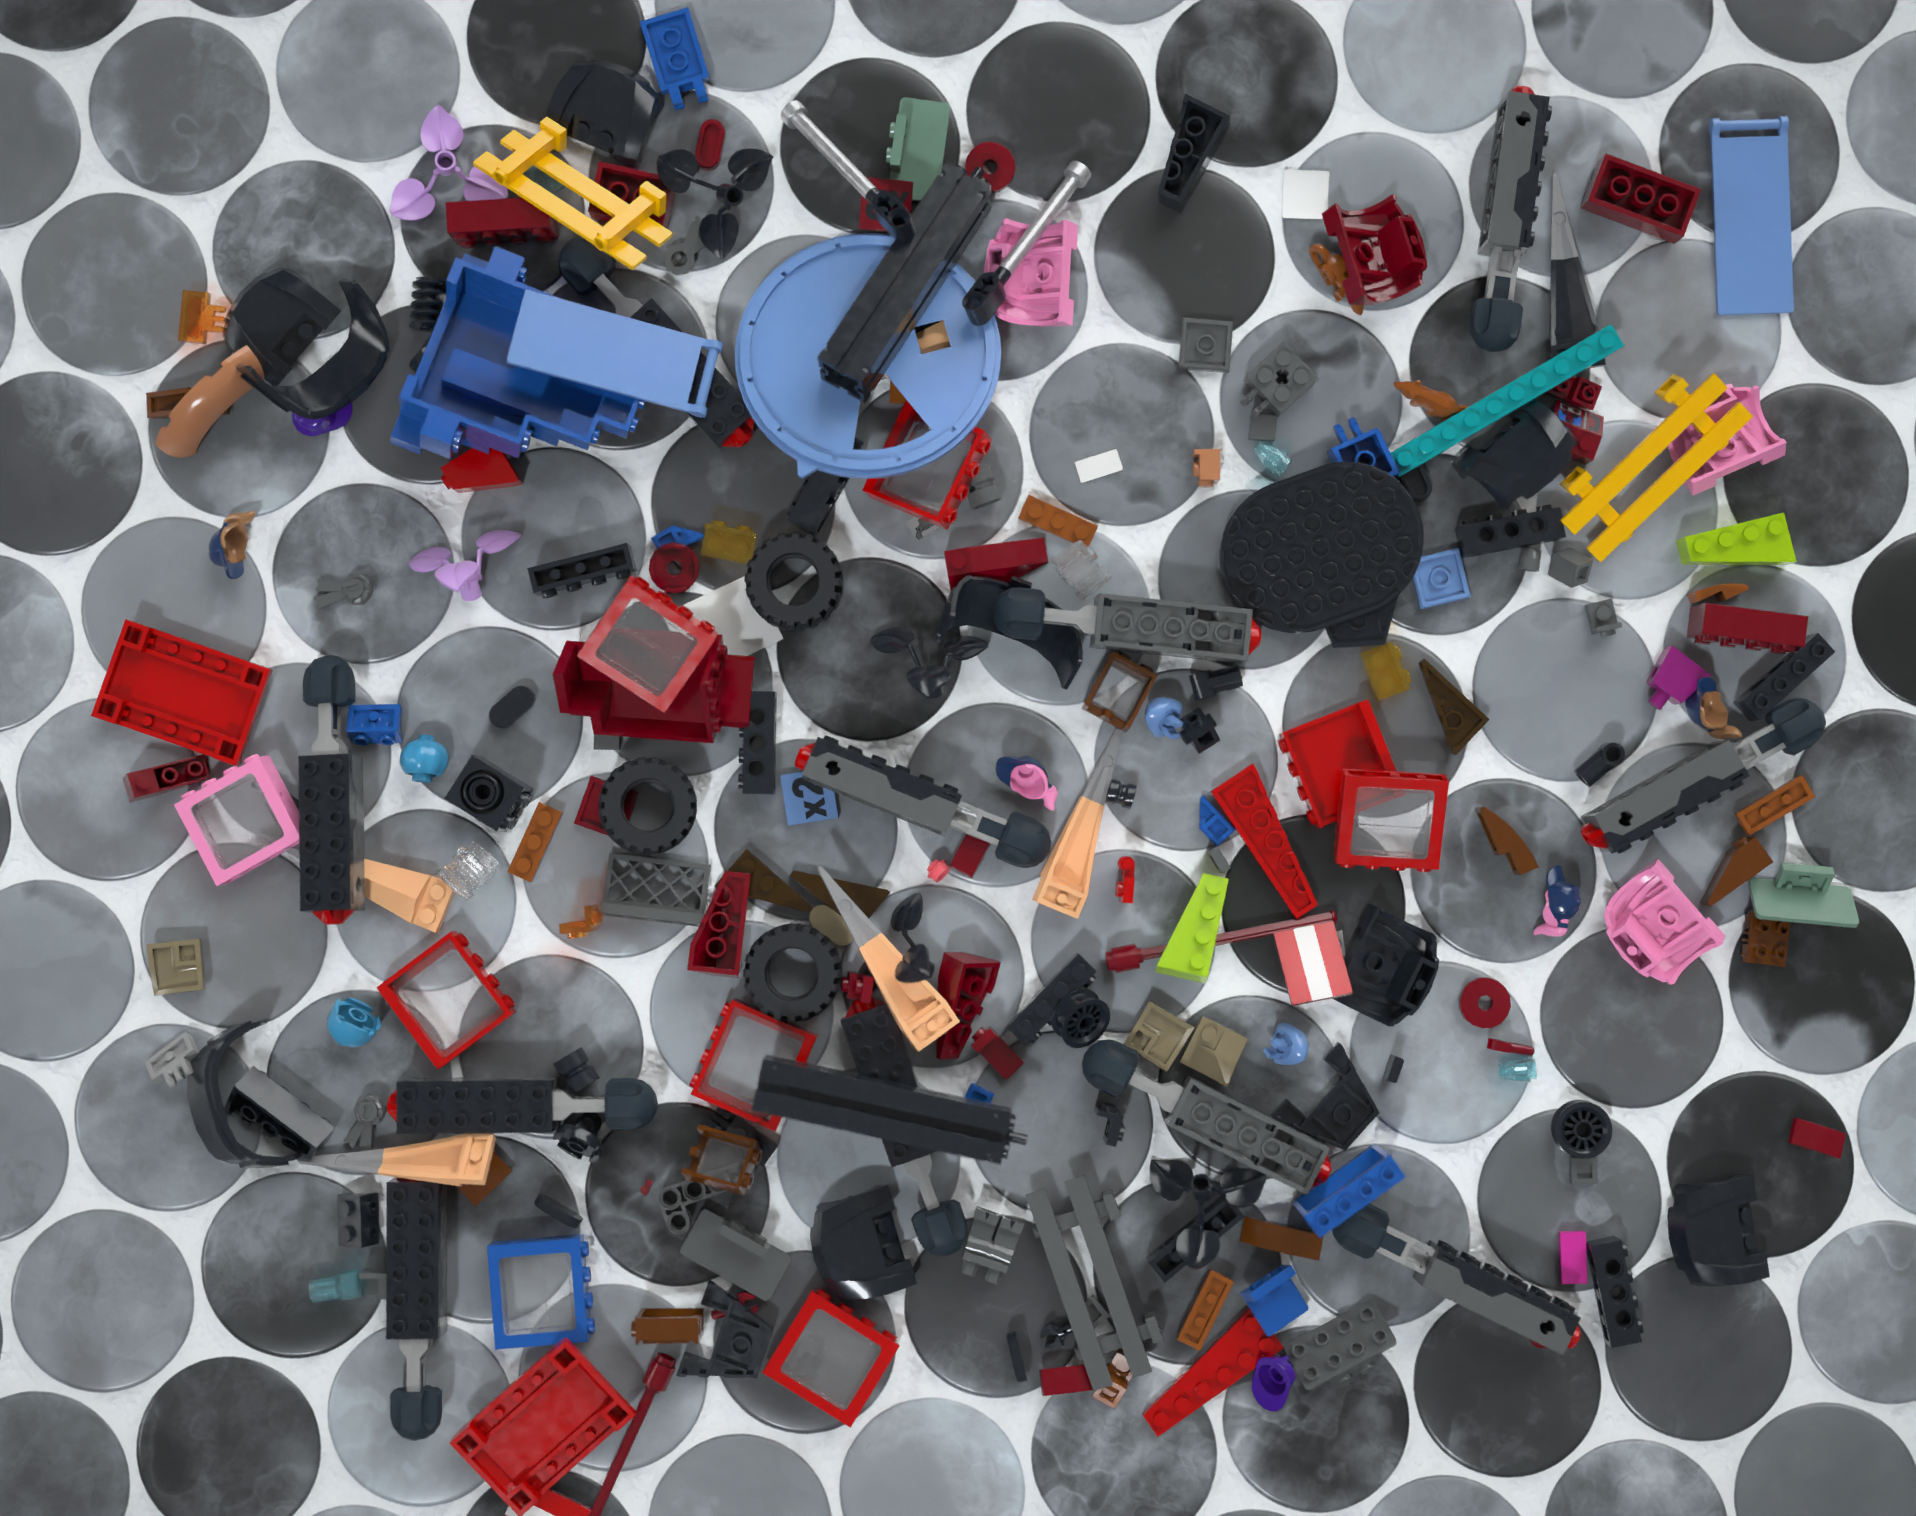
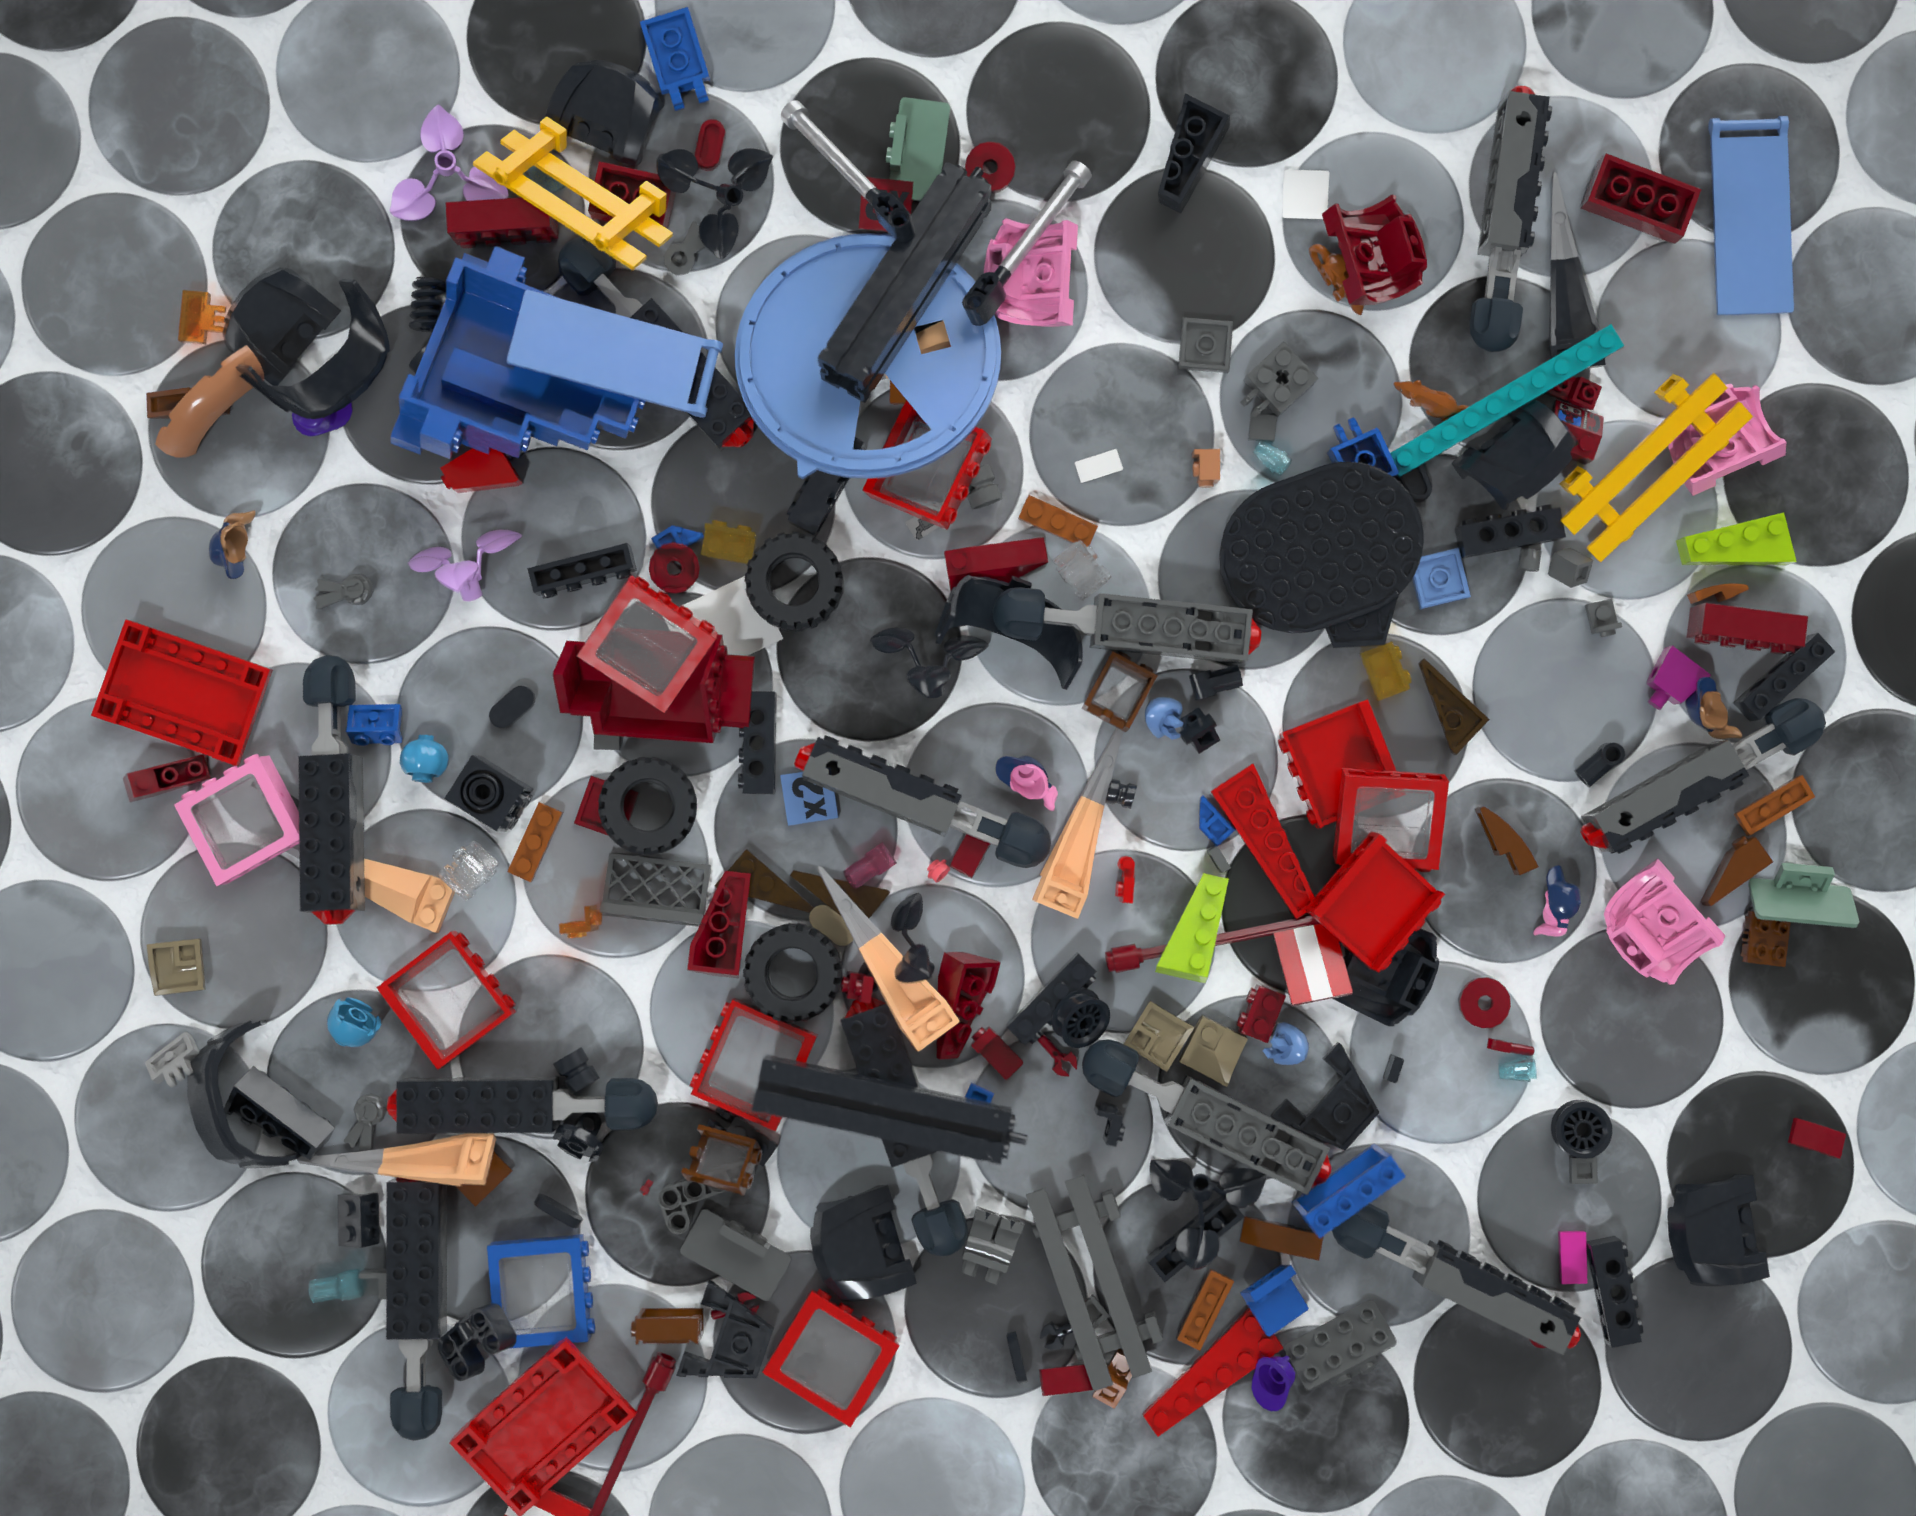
none -> black beam [437,1303,517,1381]
none -> clear pink piece [843,842,897,889]
none -> dark red bar [1037,1034,1077,1077]
none -> dark red bracket [1236,984,1286,1043]
none -> red panel [1305,831,1445,973]

